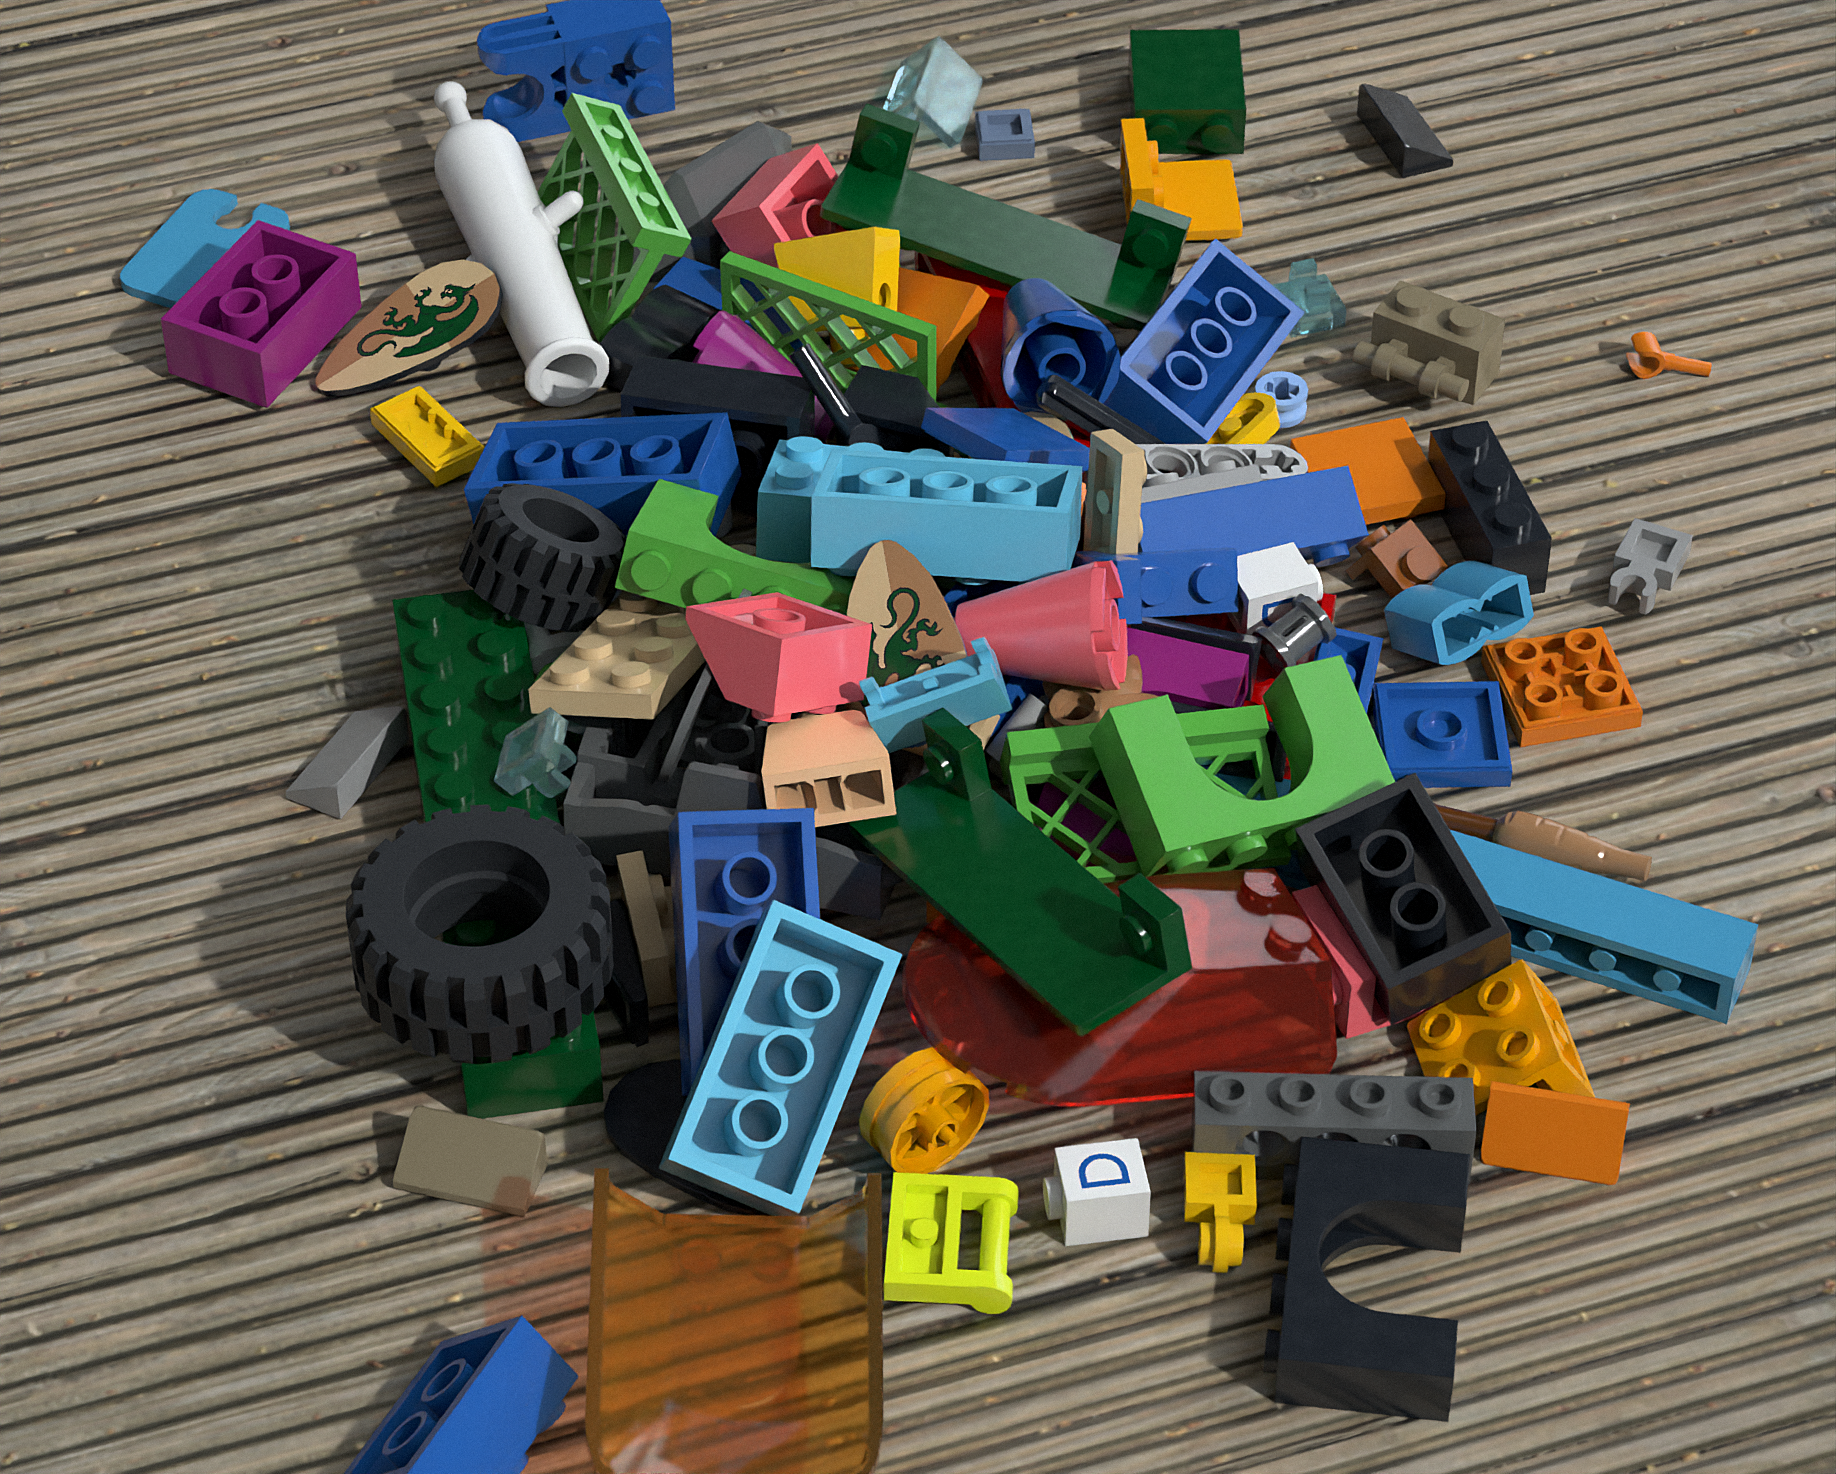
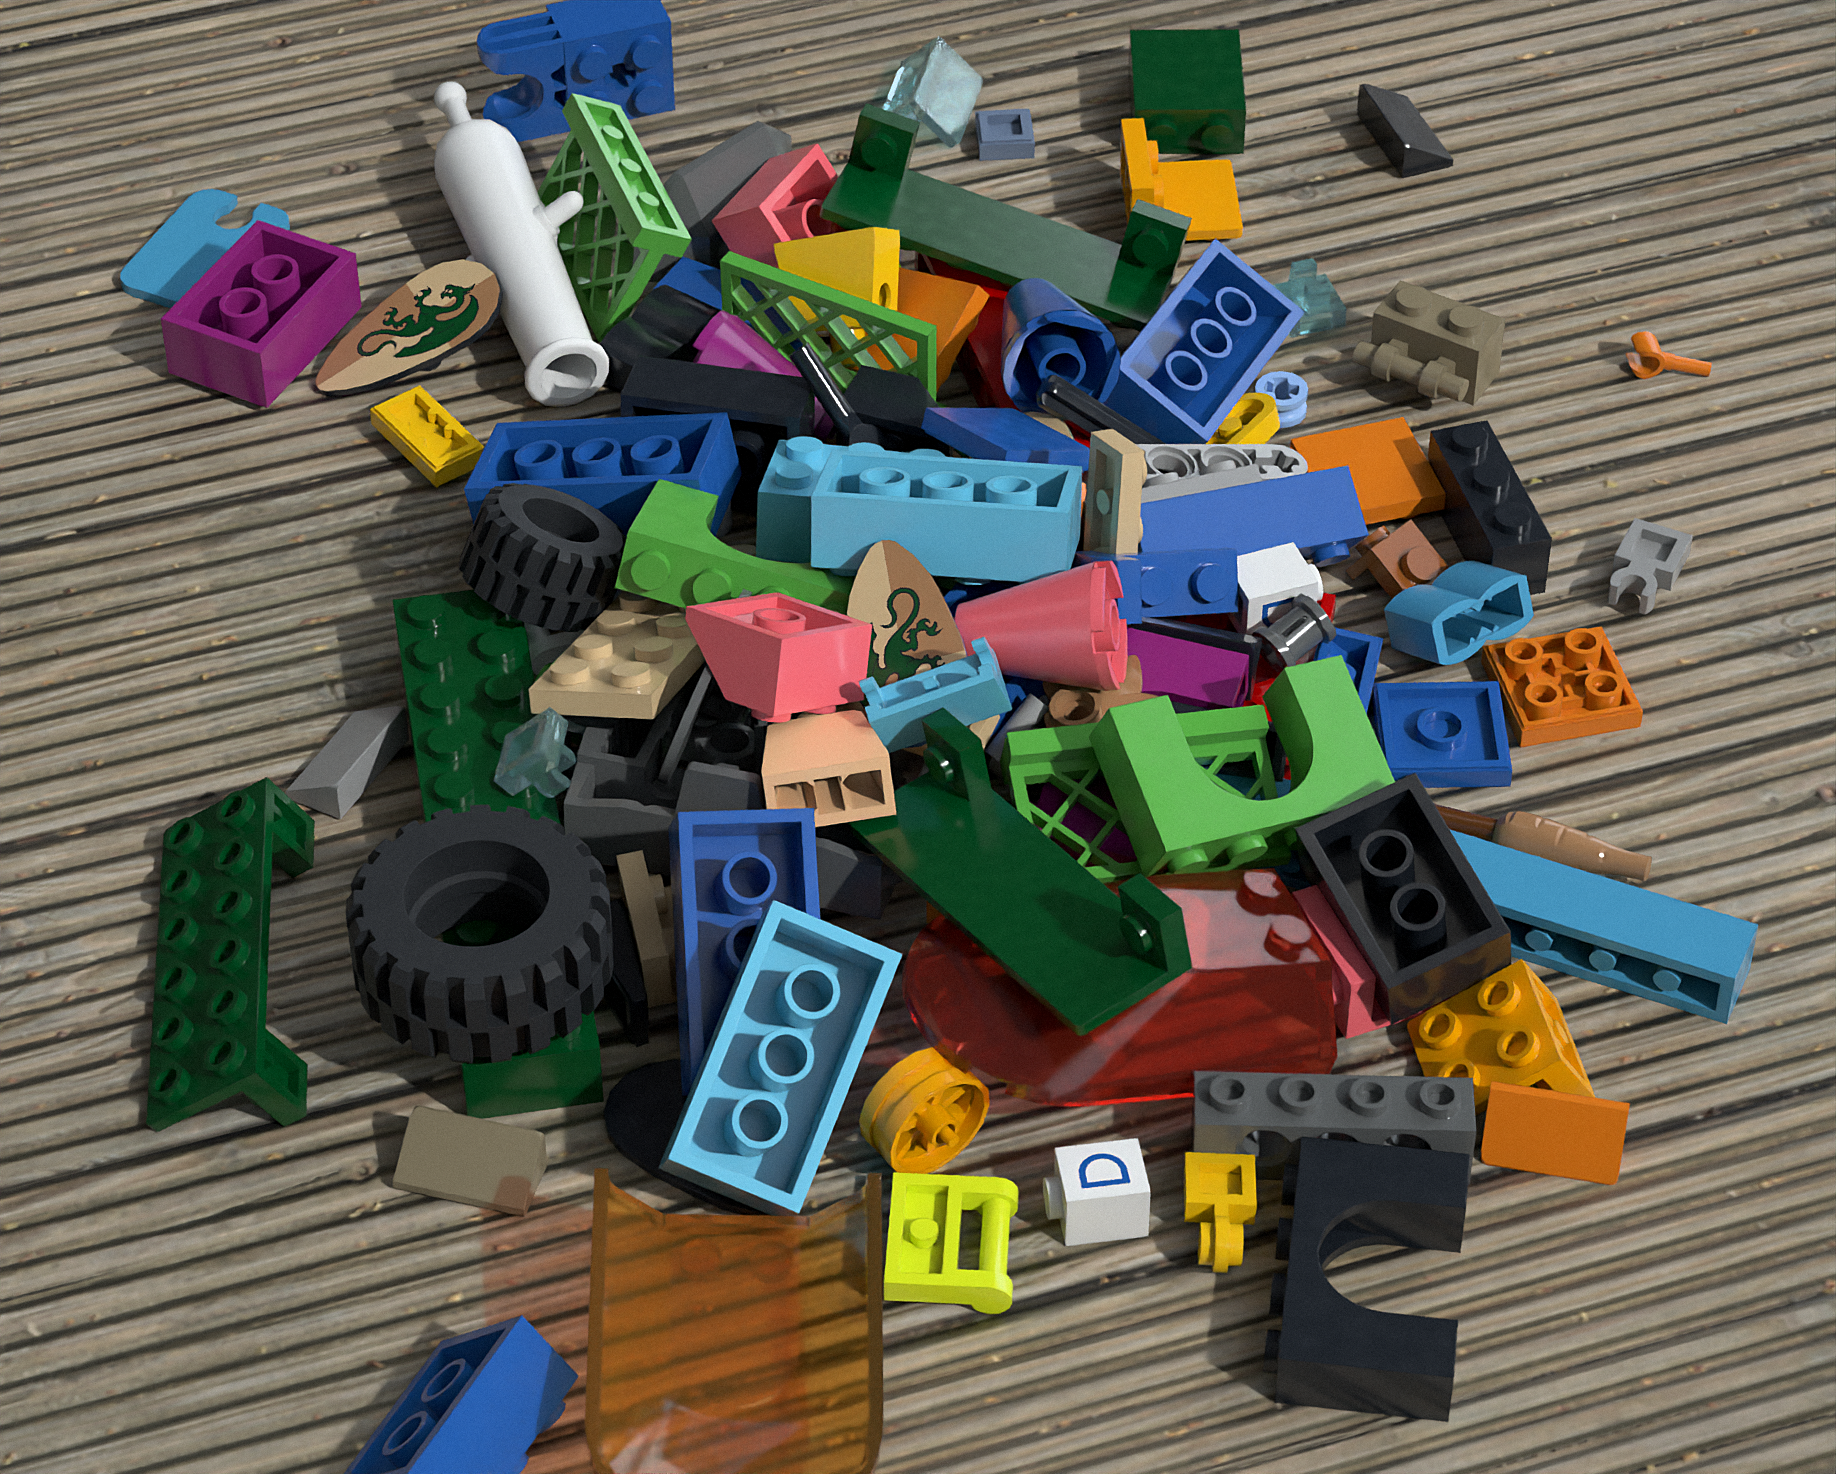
none -> dark green bracket [146,777,315,1132]

